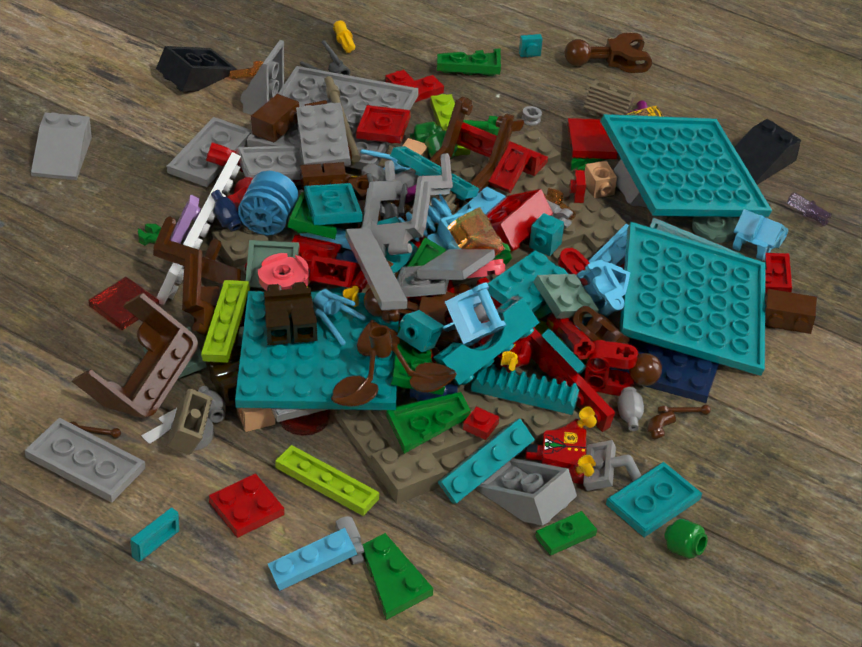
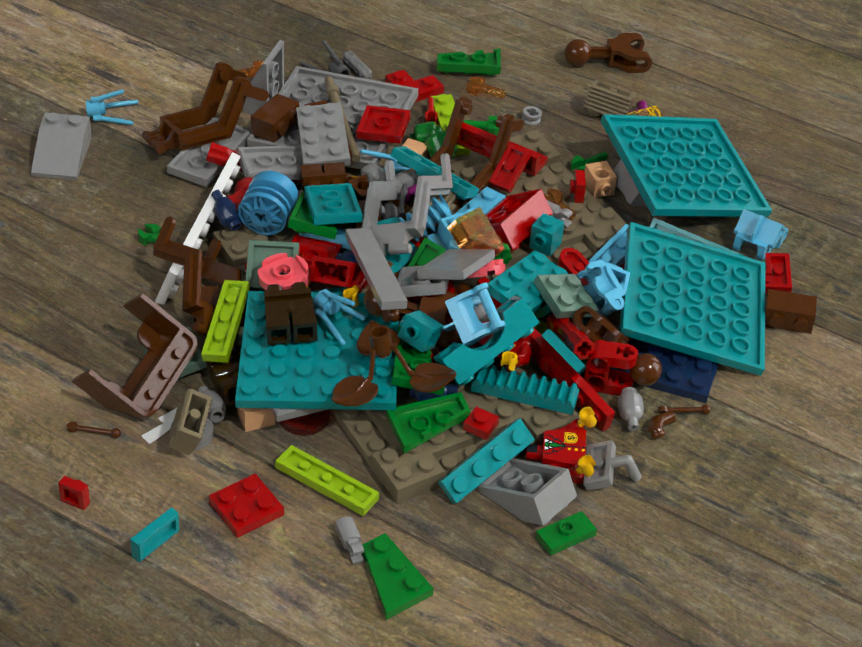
light grey plate [25,418,146,503] -> none
clear red tile [88,277,160,330] -> none
black slope [156,46,237,92] -> none
lavender plate [171,195,201,244] -> none
medium azure plate [268,528,357,591] -> none
yellow axle [333,20,355,53] -> none
teal plate [519,34,543,57] -> none
red tile [567,118,618,159] -> none
teal tile [606,462,702,538] -> none
green head [664,519,708,559] -> none
sand green tile [692,216,738,243] -> none
black slope [734,119,801,185] -> none
clear purple axle [787,192,832,226] -> none
none -> red plate [58,476,90,510]
none -> medium azure plant [86,89,138,125]
none -> reddish brown piece [142,62,269,154]
none -> light grey axle [342,50,372,79]
none -> red hand [424,97,438,124]
none -> clear orange bar [466,77,507,98]

